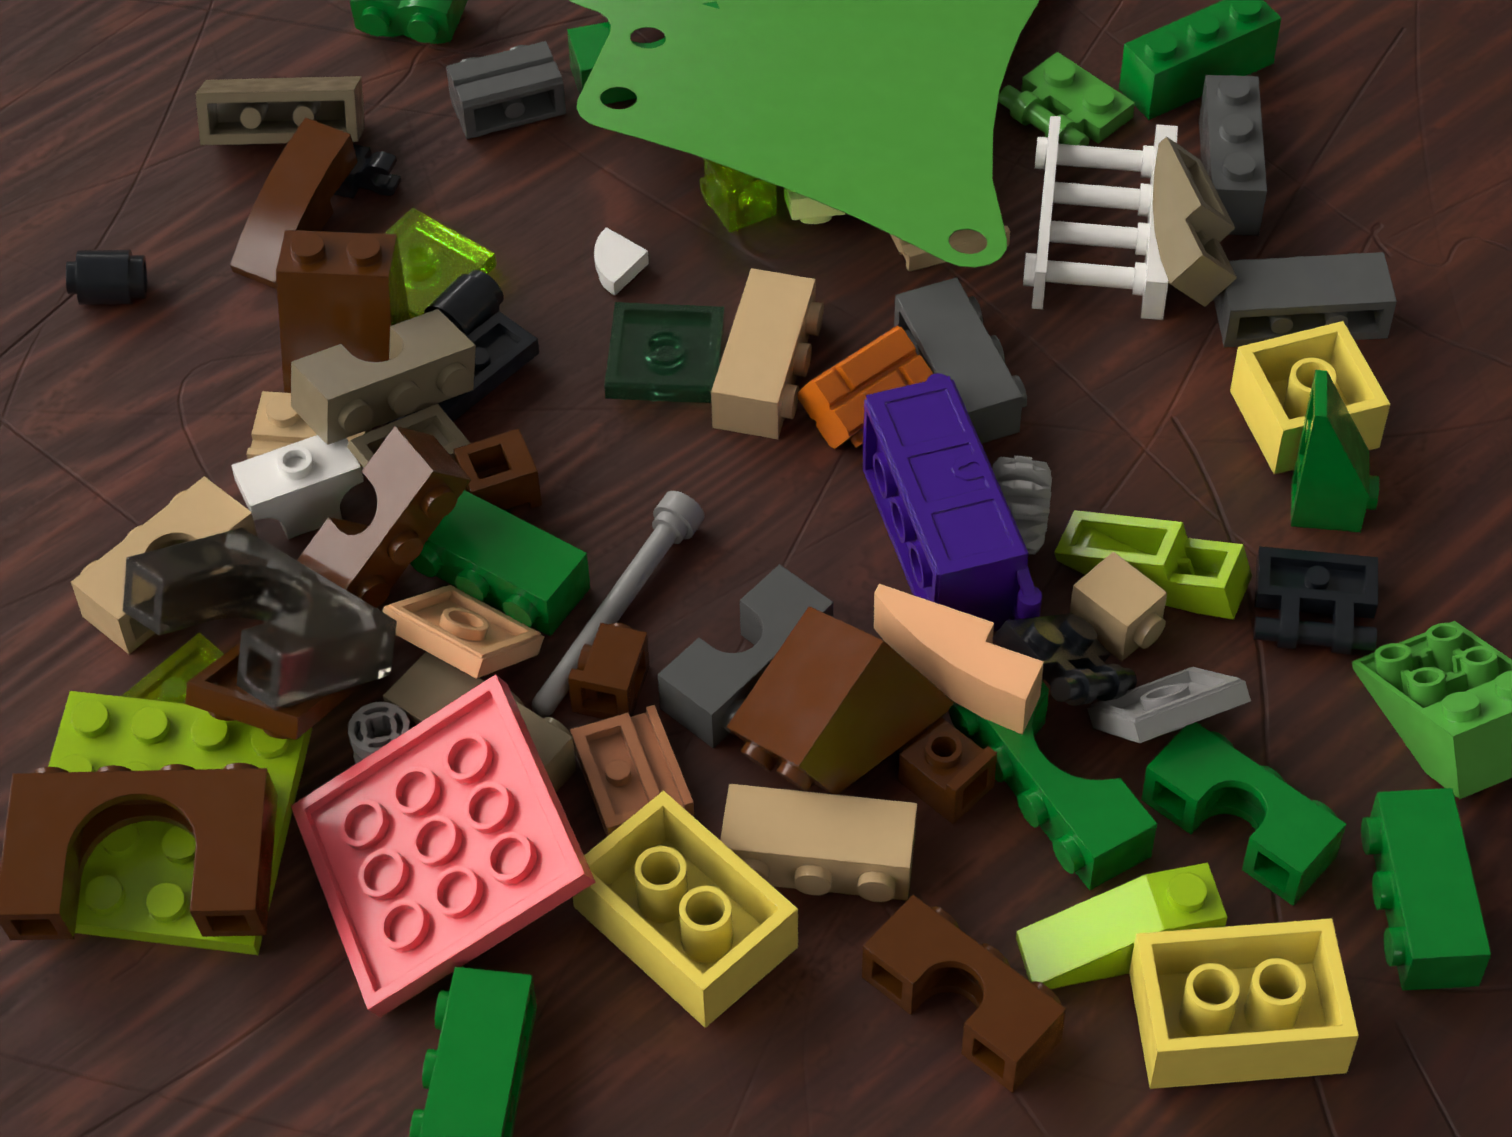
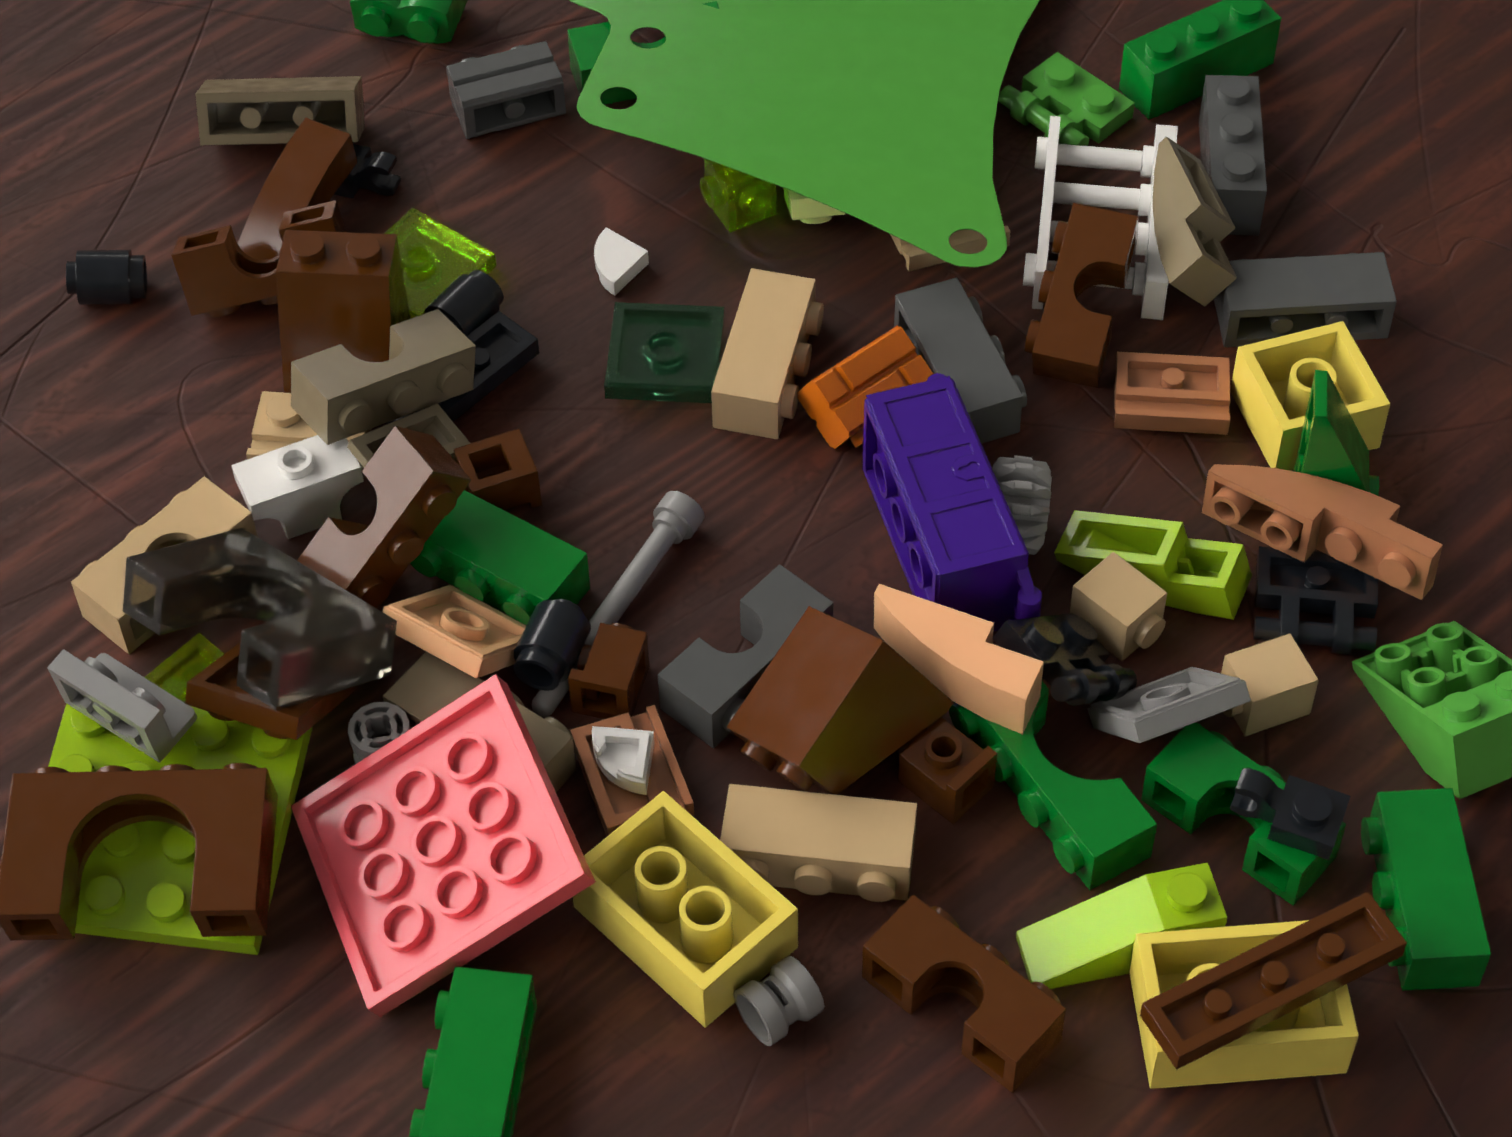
none -> light grey bracket [47,649,197,763]
none -> reddish brown arch [171,200,346,317]
none -> black brick [513,599,591,691]
none -> white tile [592,726,654,795]
none -> light grey wheel [733,956,825,1046]
none -> reddish brown arch [1025,203,1138,388]
none -> nougat plate [1114,352,1230,435]
none -> reddish brown plate [1140,892,1407,1070]
none -> nougat slope [1202,464,1443,600]
none -> tan brick [1221,633,1319,736]
none -> black plate [1230,768,1351,860]

